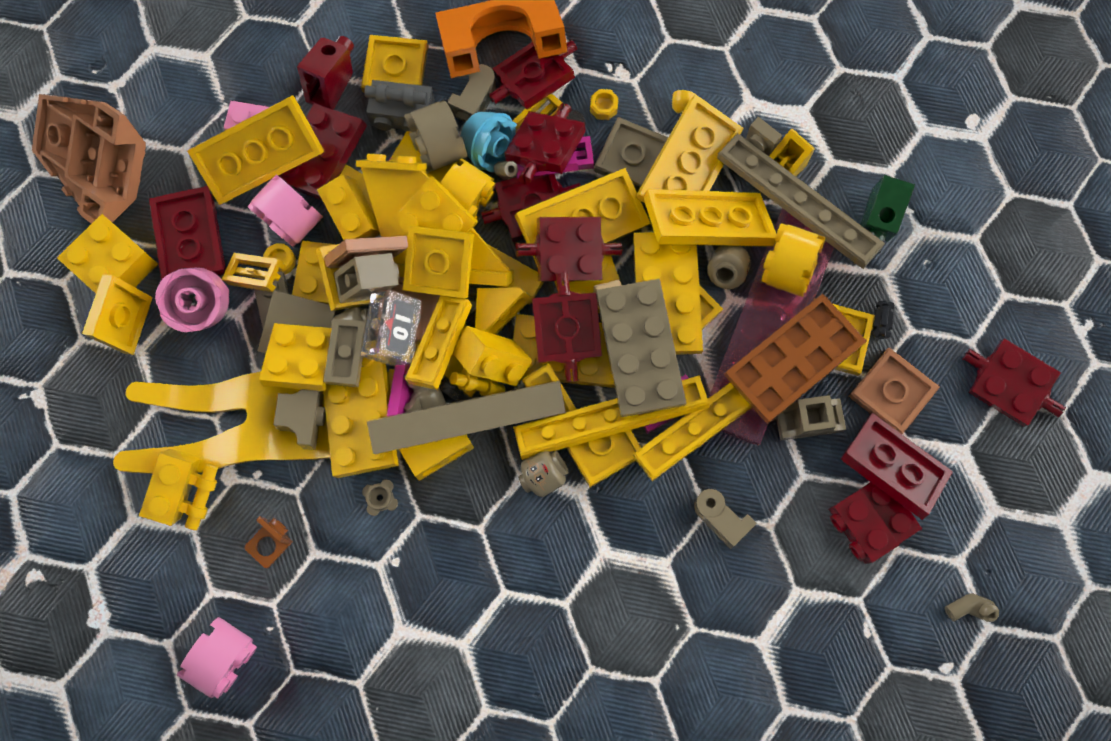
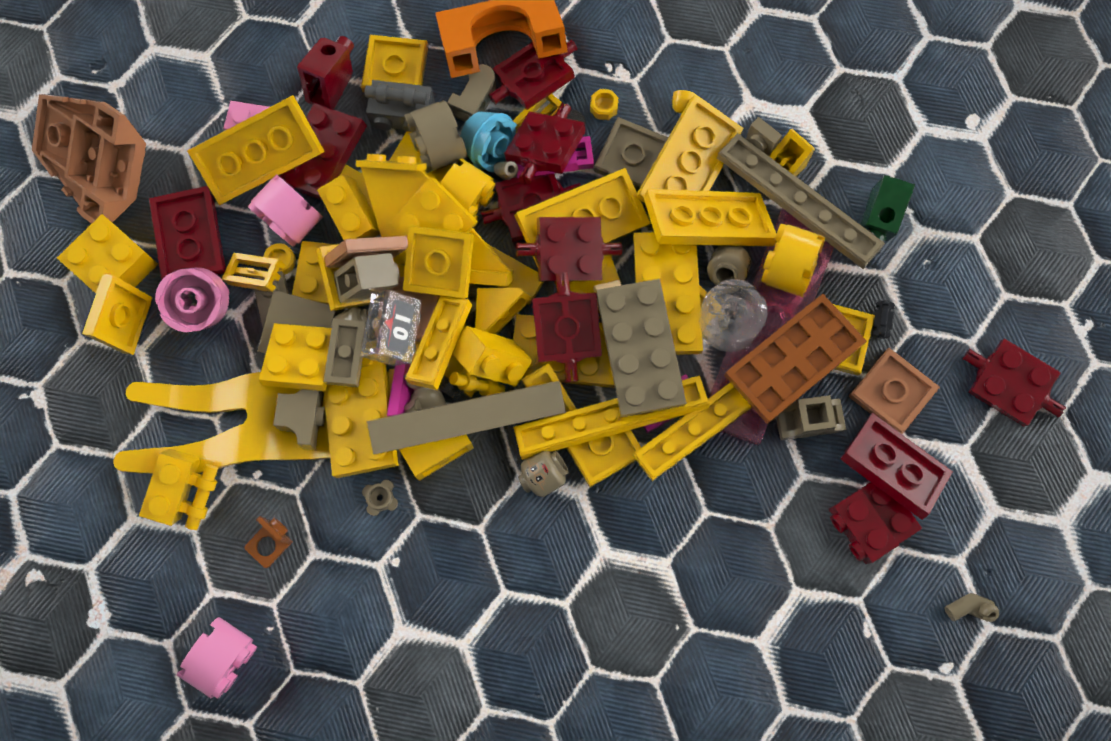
dark tan leg [694,489,757,549] -> none
none -> clear brick [699,279,767,352]

